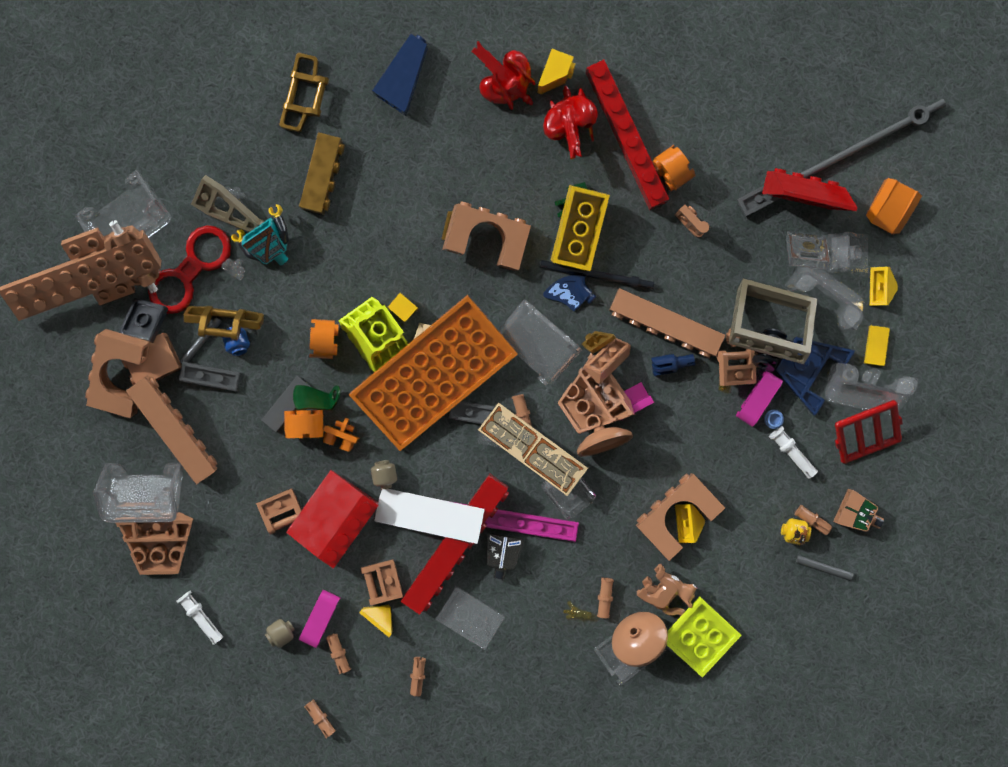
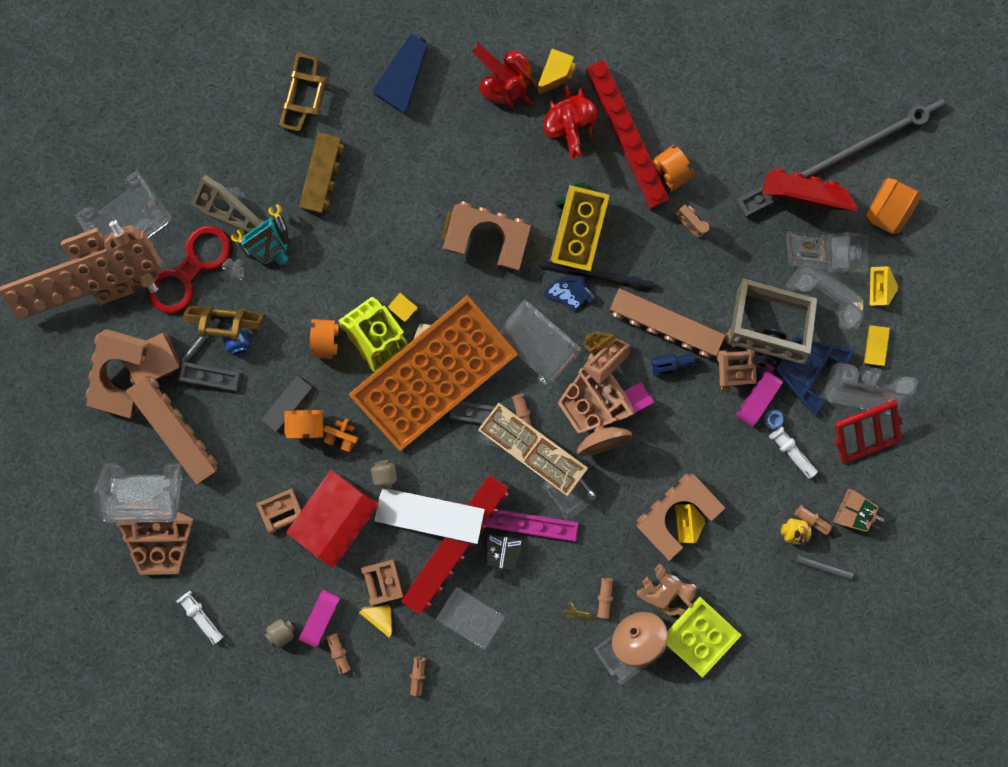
black plate [119,298,168,343] -> none
dark green piece [293,385,340,411] -> none
nougat pin [304,699,336,738] -> none

